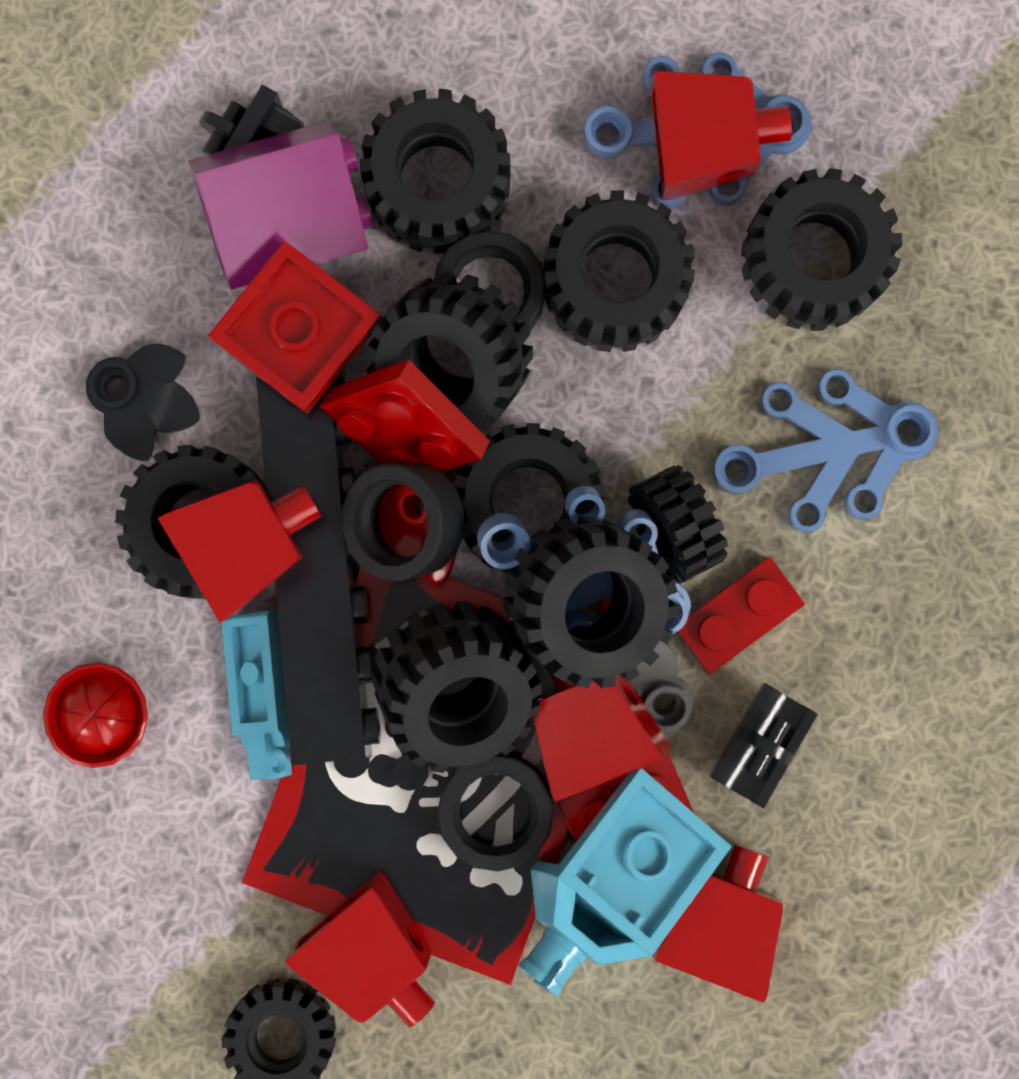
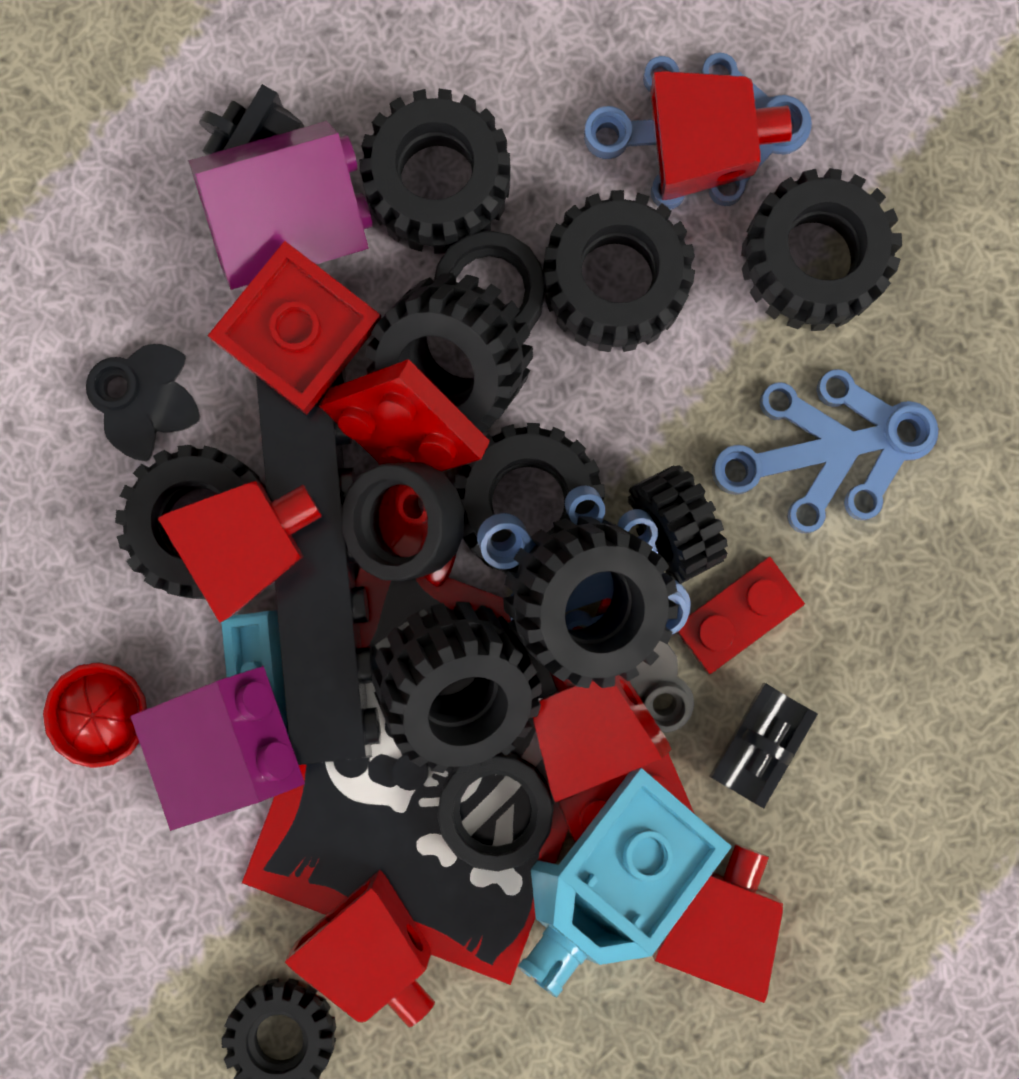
none -> magenta brick [131,666,305,831]

